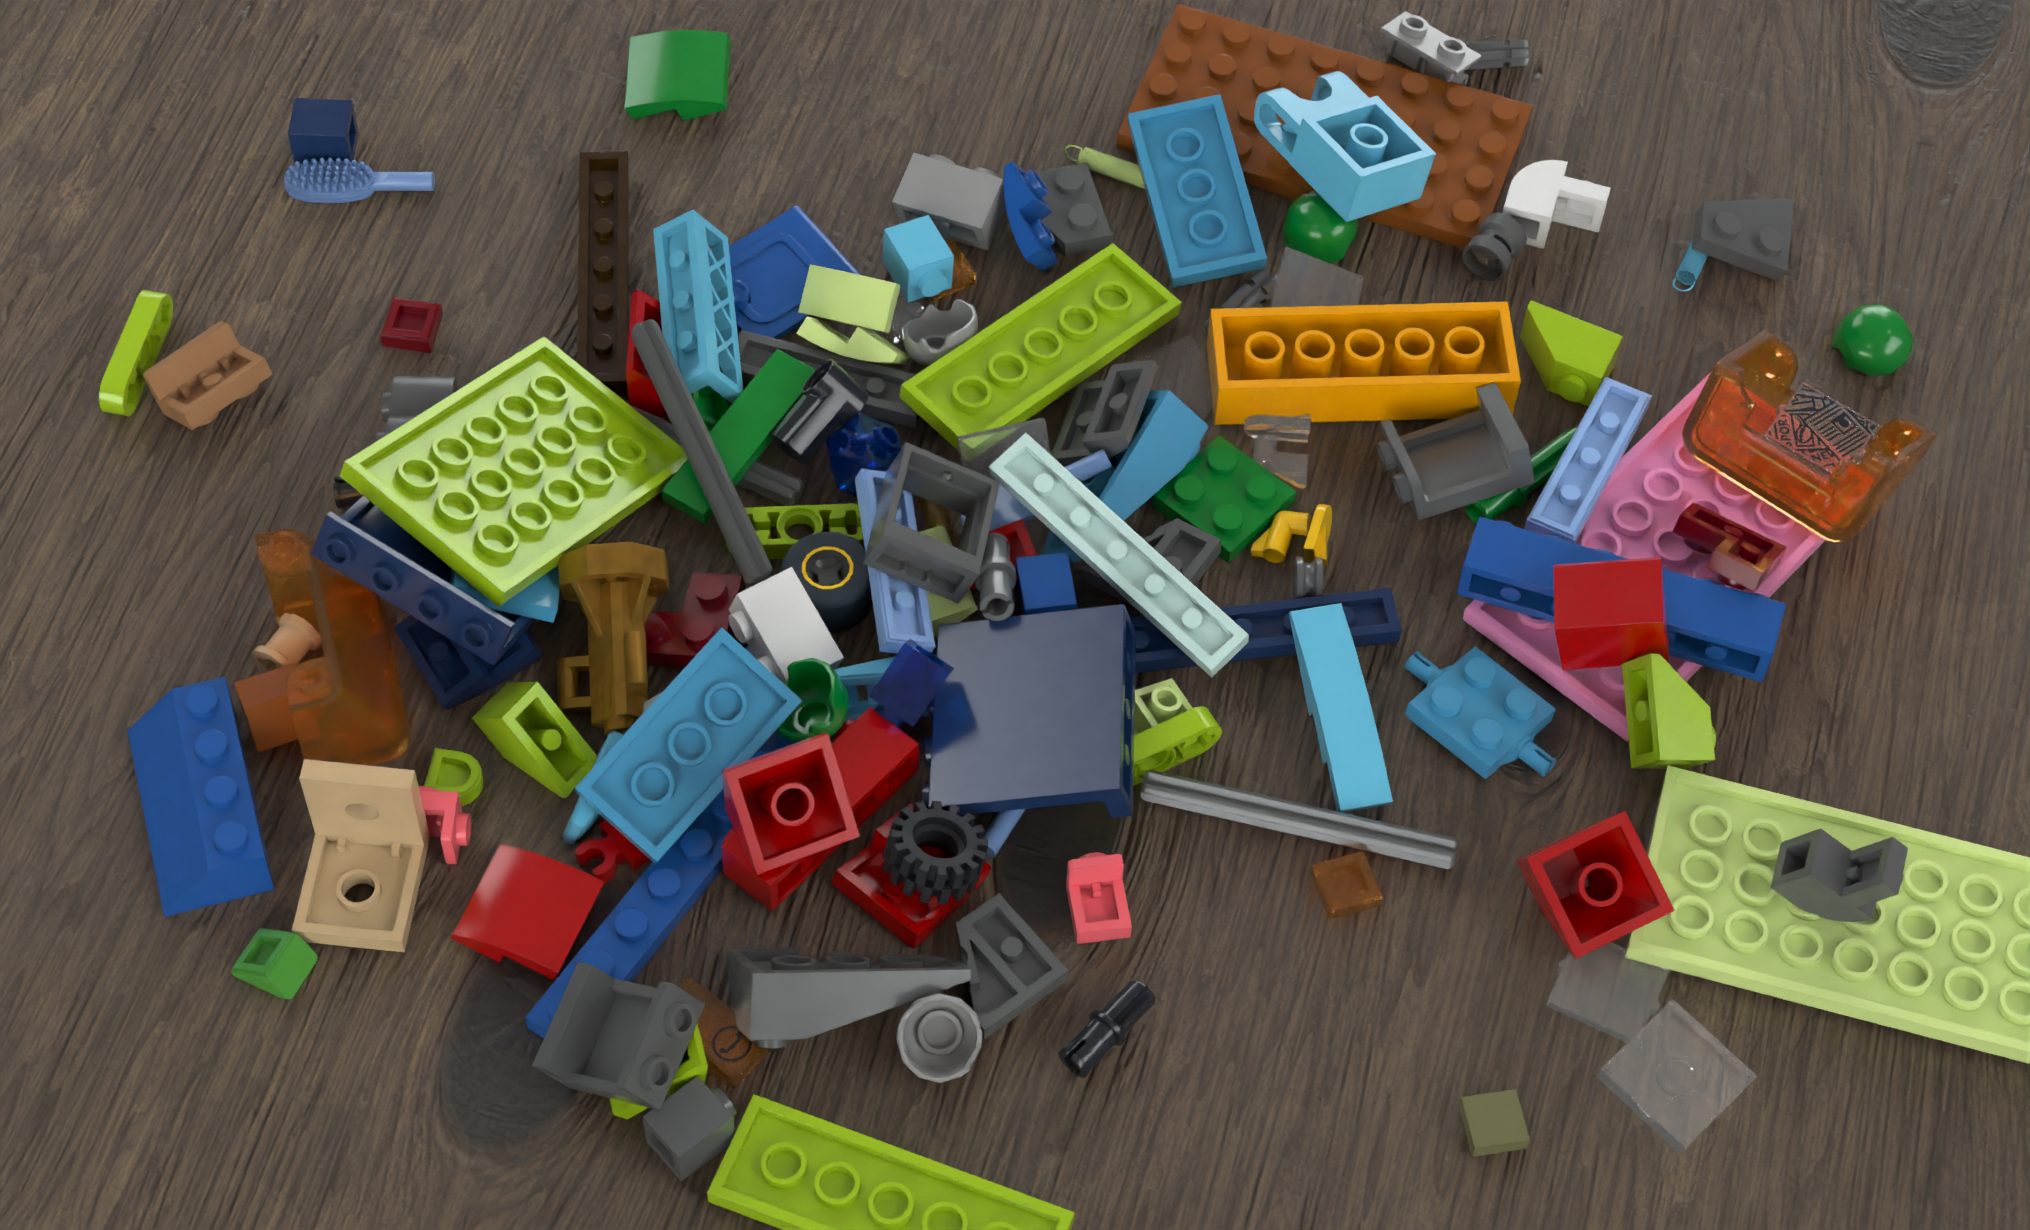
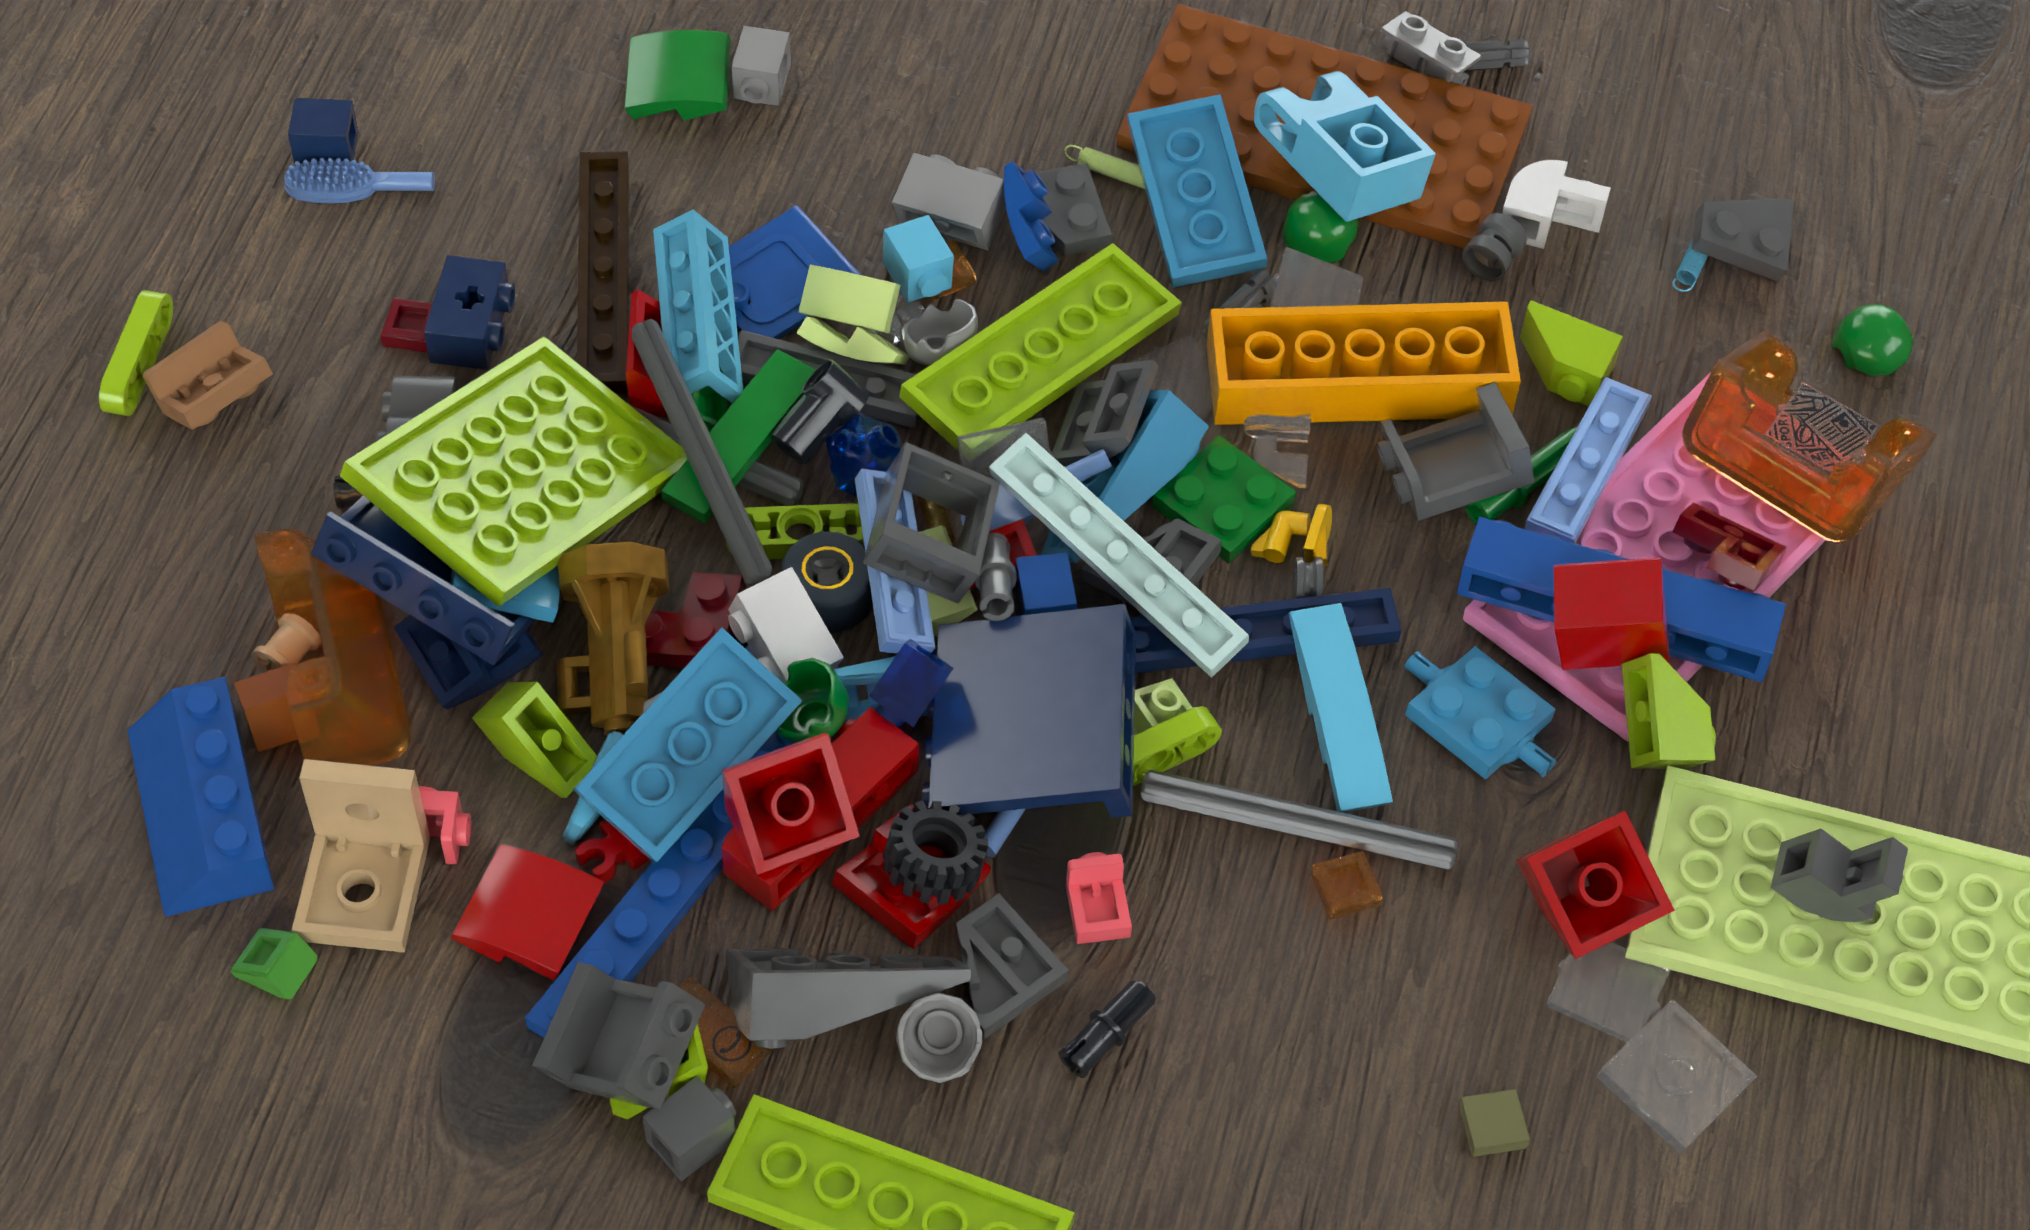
lime tile [424,748,484,807] -> none
none -> dark blue brick [424,255,515,370]
none -> light grey brick [731,26,791,106]

